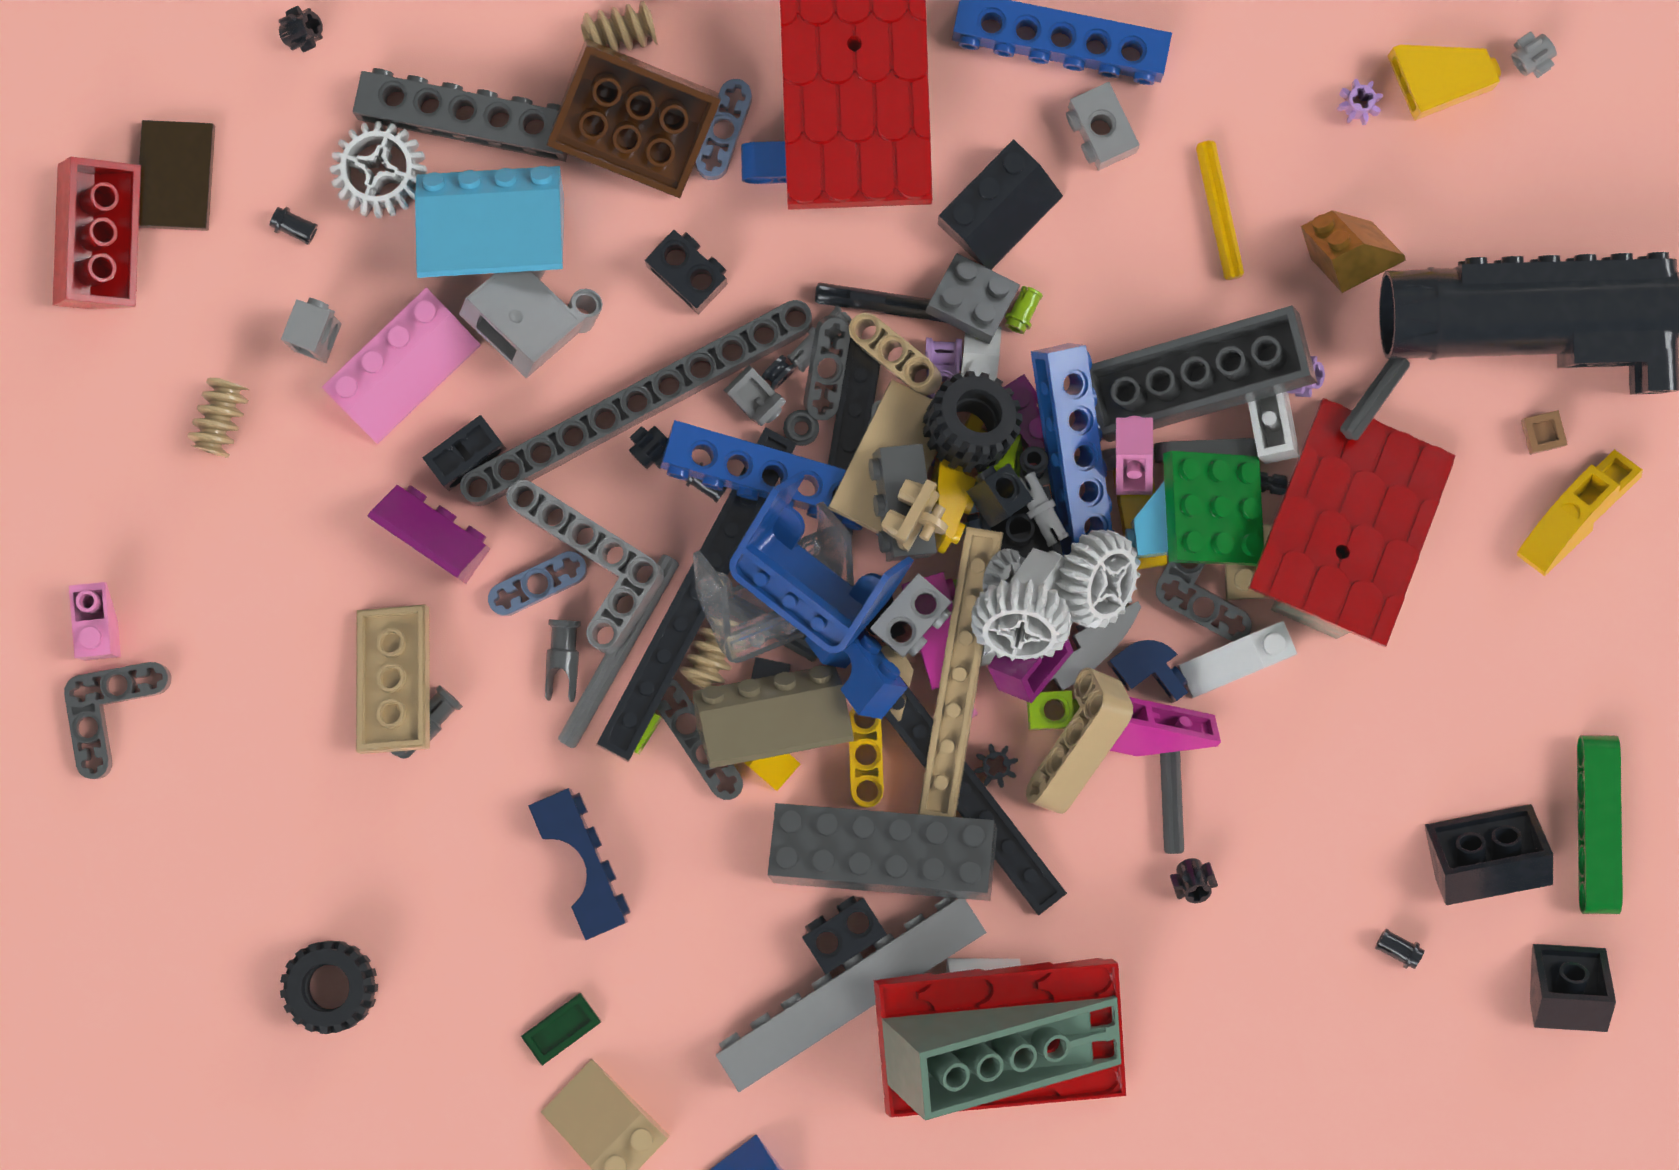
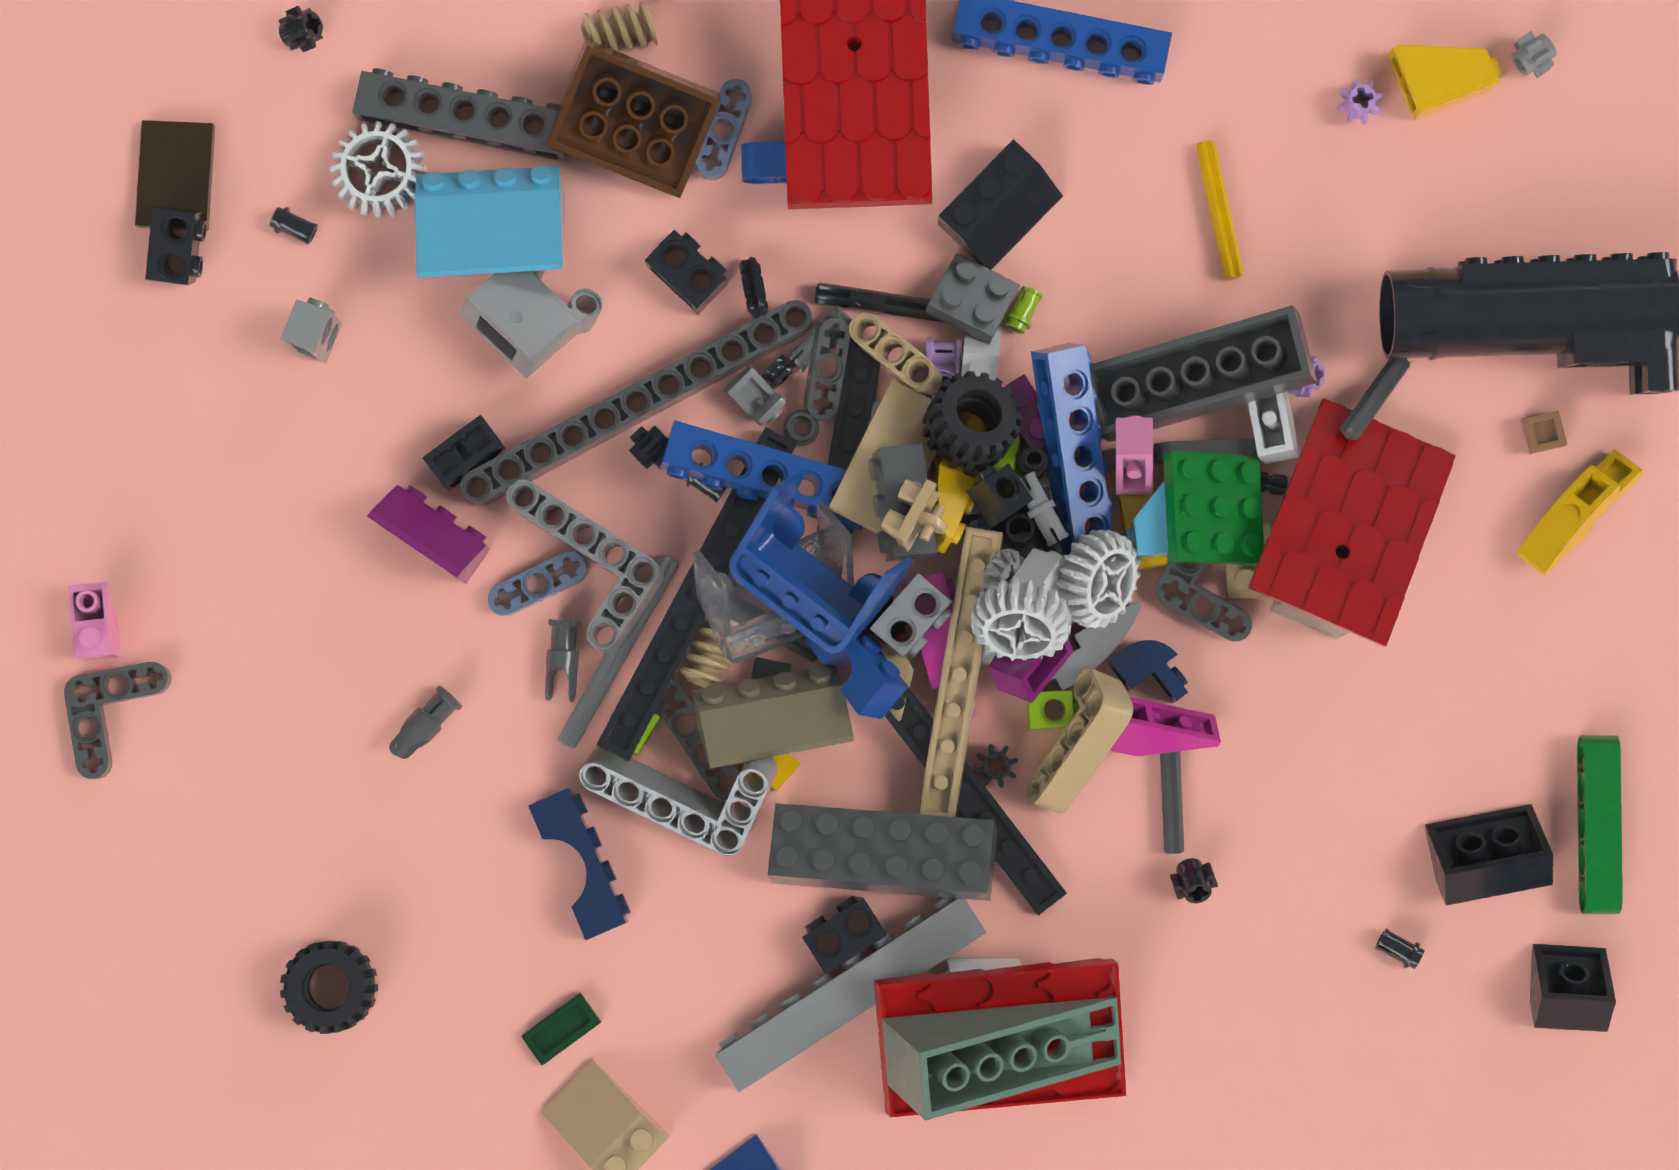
red slope [52,156,141,309] -> none
tan piece [187,377,250,458] -> none
bright pink slope [322,287,481,444] -> none
tan tile [356,604,430,754] -> none
yellow beam [849,707,884,808] -> none
light grey brick [1066,82,1140,171] -> none
white slope [1178,621,1298,699] -> none
pearl gold slope [1301,210,1406,293] -> none
none -> black brick [145,205,207,285]
none -> light grey beam [579,747,778,856]
none -> black axle [739,257,768,318]

